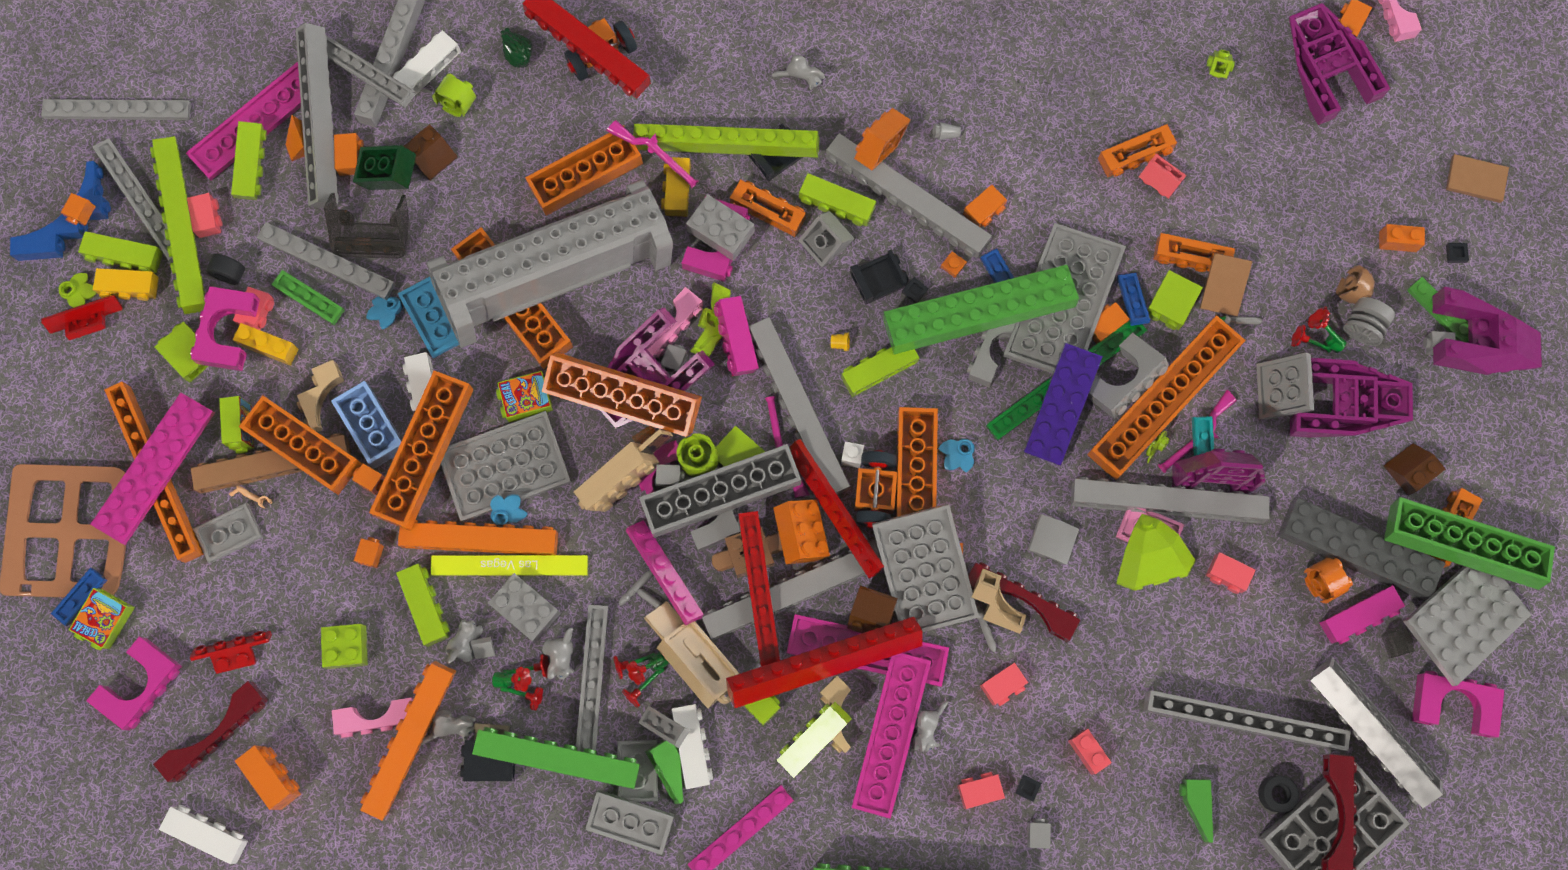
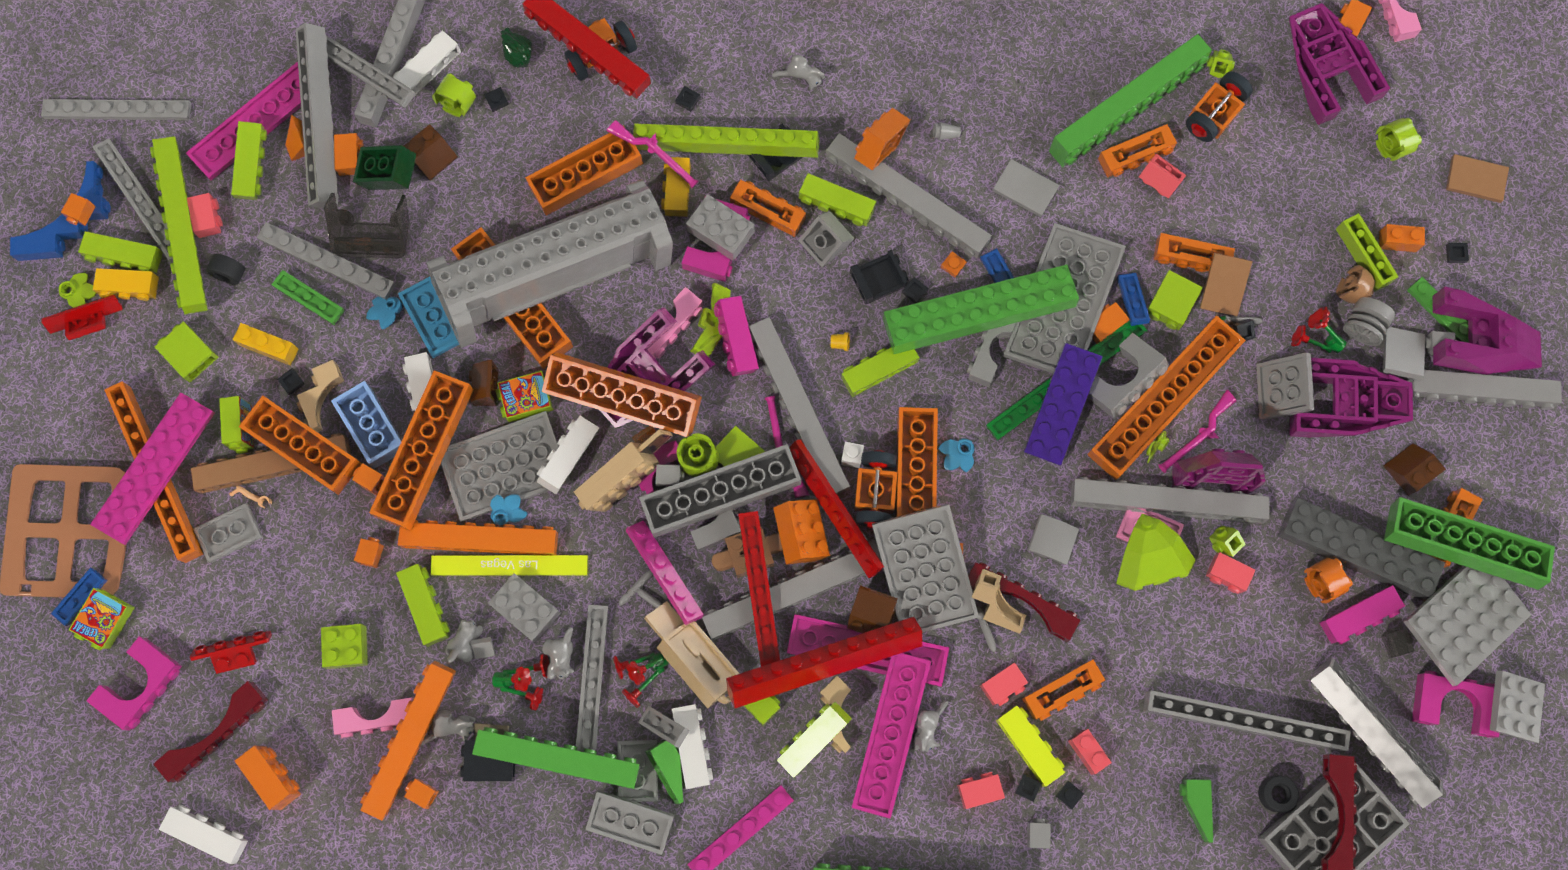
dark pink arch [190,286,260,371] -> none
coral brick [233,287,274,330] -> none
light grey brick [661,344,687,374] -> none
orange brick [963,185,1007,227] -> none
teal tile [1191,416,1214,456] -> none
none -> black plate [277,368,305,395]
none -> orange brick [404,779,439,809]
none -> reddish brown slope [469,360,499,406]
none -> black plate [484,87,509,112]
none -> white brick [536,416,599,494]
none -> black plate [675,86,700,112]
none -> light grey tile [993,159,1060,217]
none -> neon yellow brick [996,706,1065,787]
none -> orange brick [1022,660,1105,721]
none -> bright green brick [1049,34,1212,168]
none -> black plate [1055,781,1084,810]
none -> brick [1186,71,1253,142]
none -> lime brick [1209,525,1246,557]
none -> black plate [1233,319,1256,341]
none -> lime brick [1336,213,1399,292]
none -> lime brick [1375,118,1422,161]
none -> light grey tile [1383,327,1425,381]
none -> light grey brick [1401,370,1562,410]
none -> light grey plate [1490,671,1545,743]

